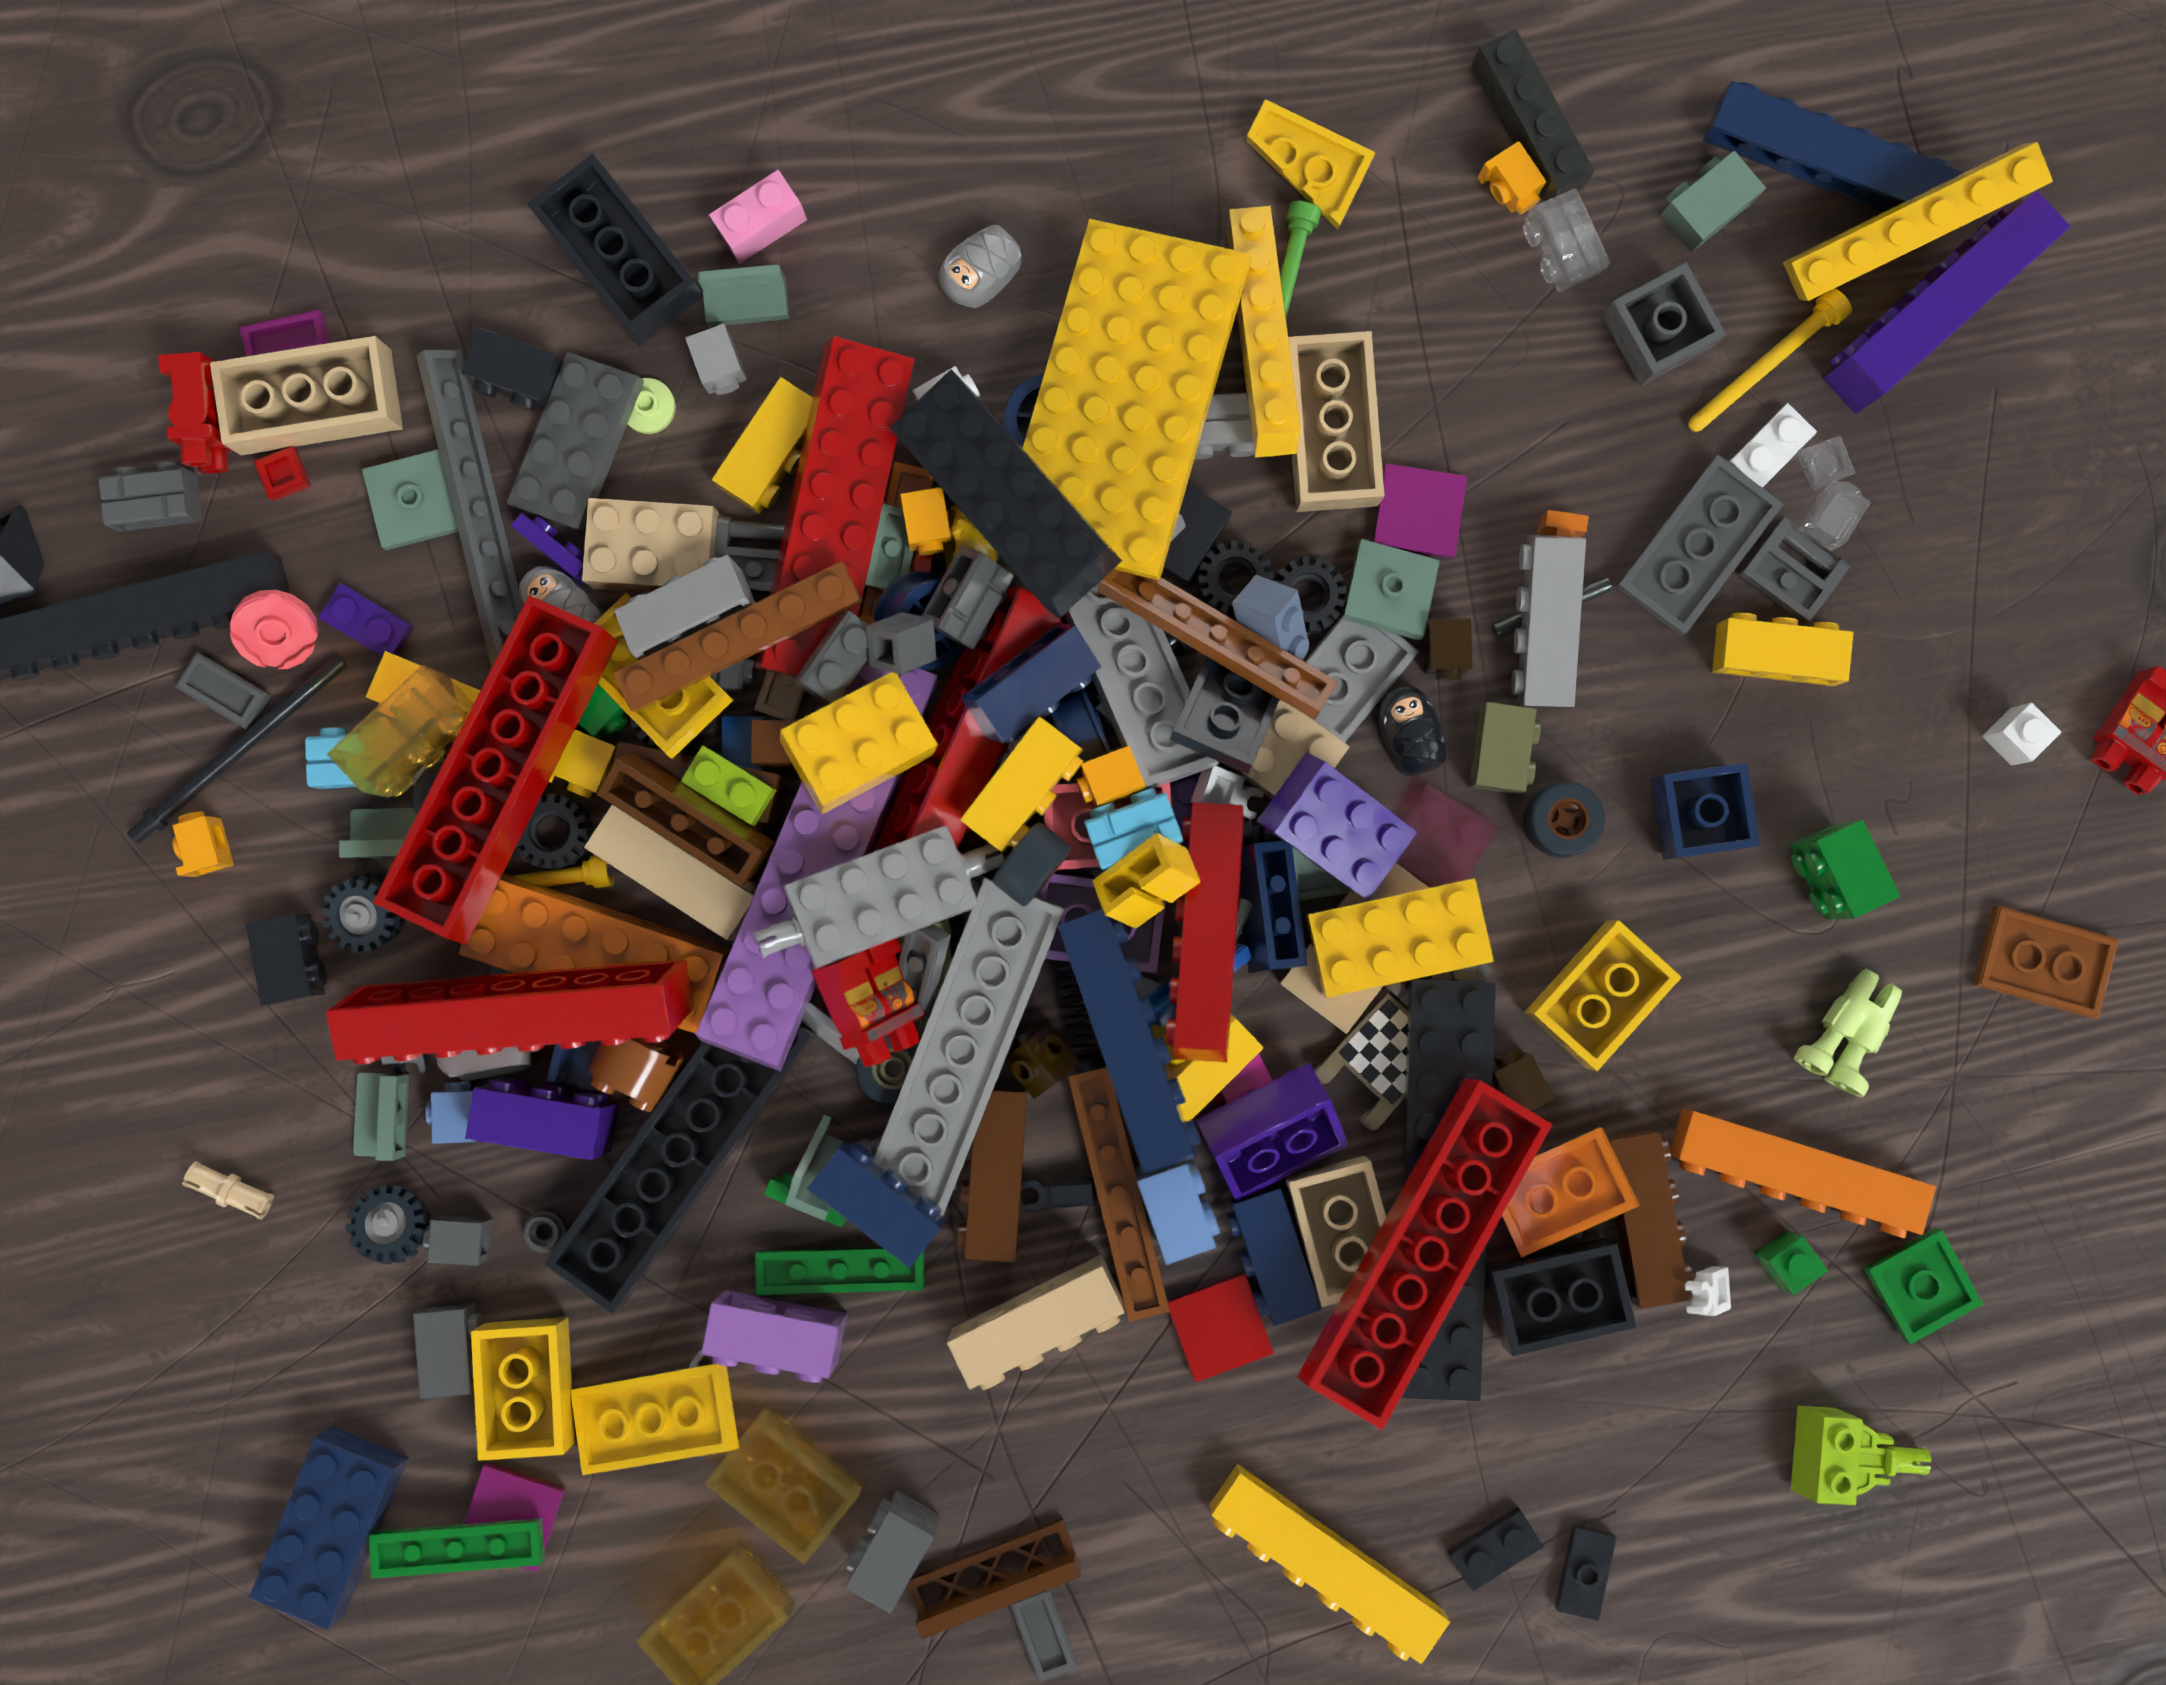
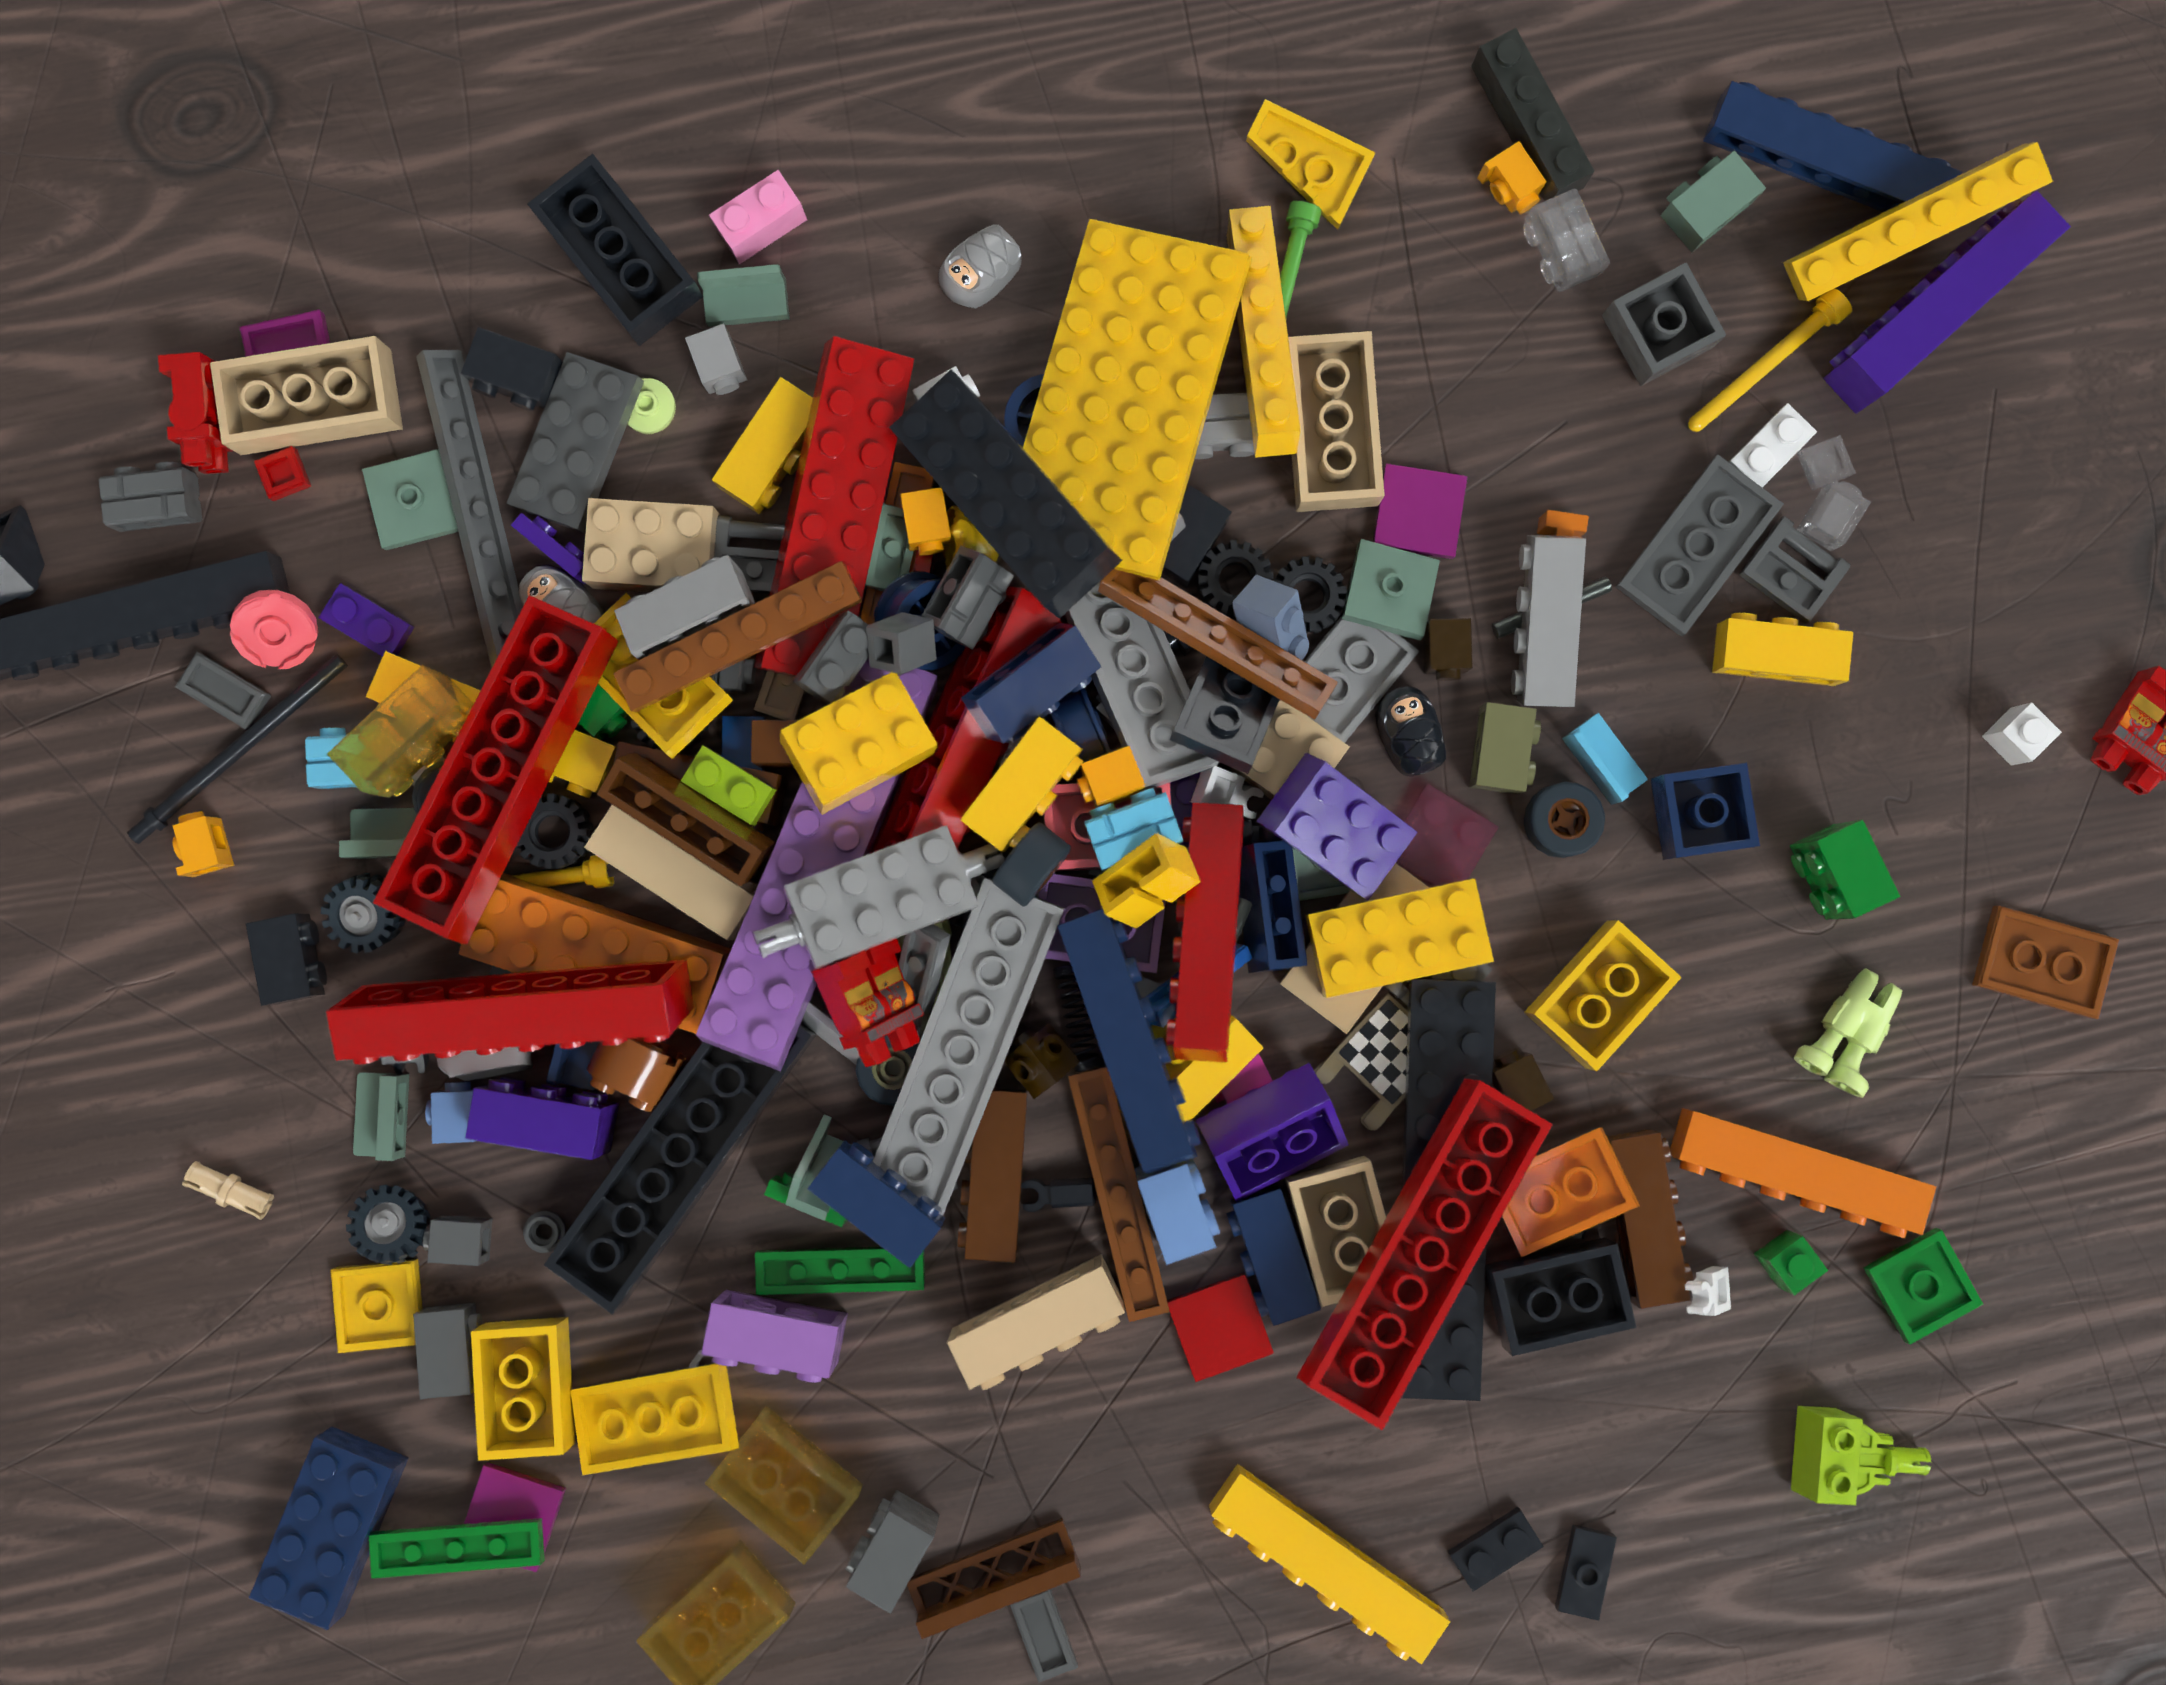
none -> yellow tile [331,1259,423,1353]
none -> medium azure panel [1562,713,1648,805]

